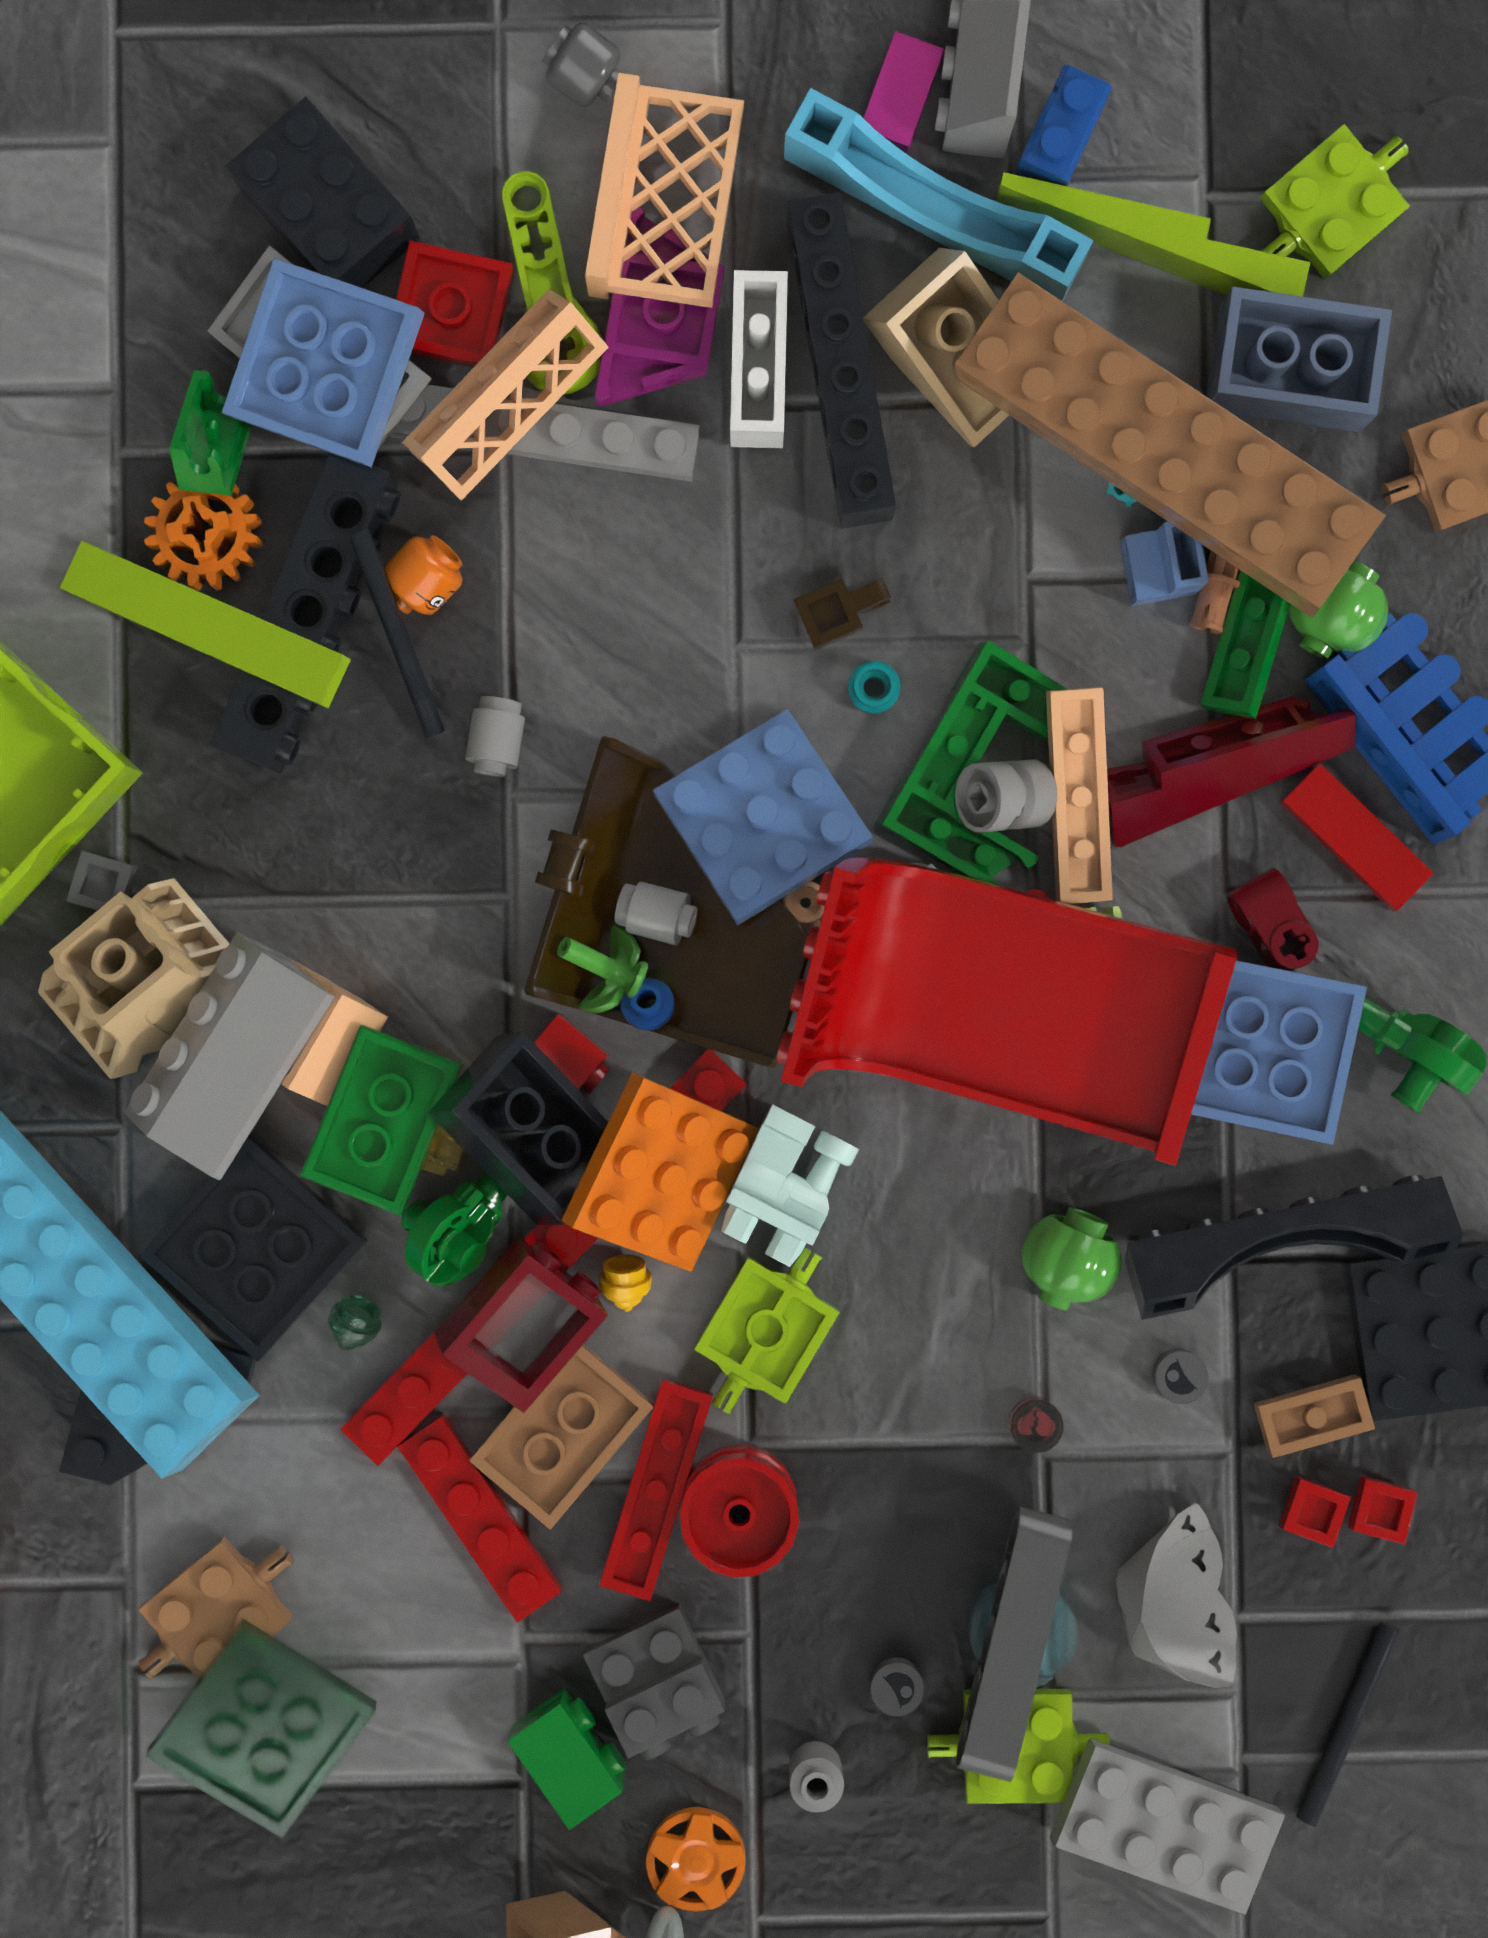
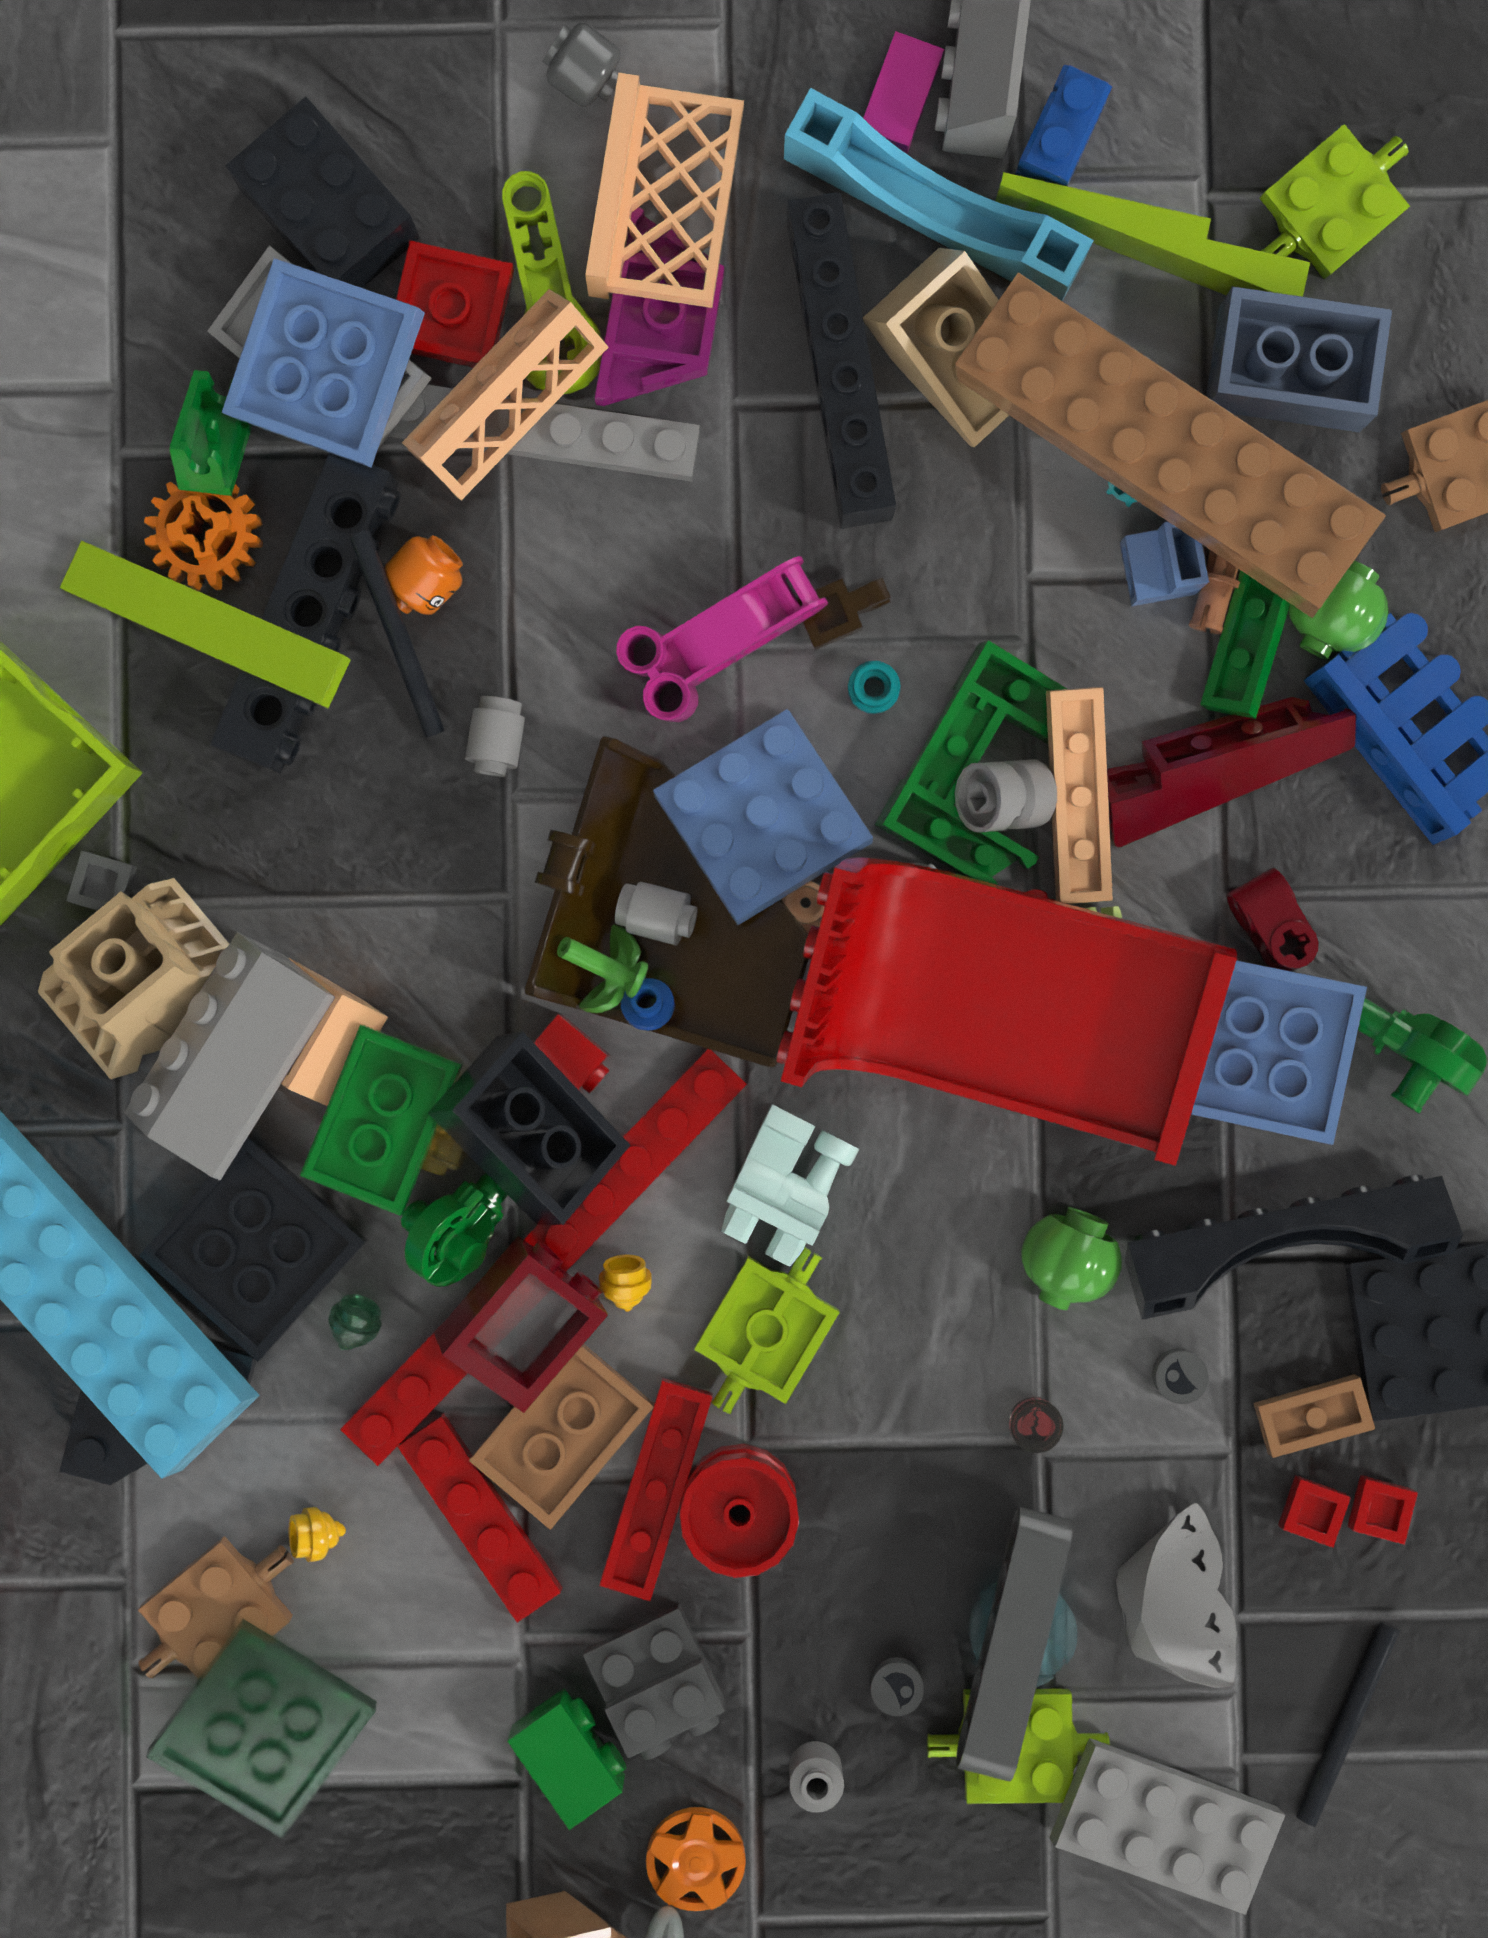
orange plate [561,1072,759,1272] -> none
white brick [730,270,788,448] -> none
red tile [1279,763,1434,912] -> none
none -> yellow plate [288,1507,346,1562]
none -> dark pink piece [616,556,828,722]

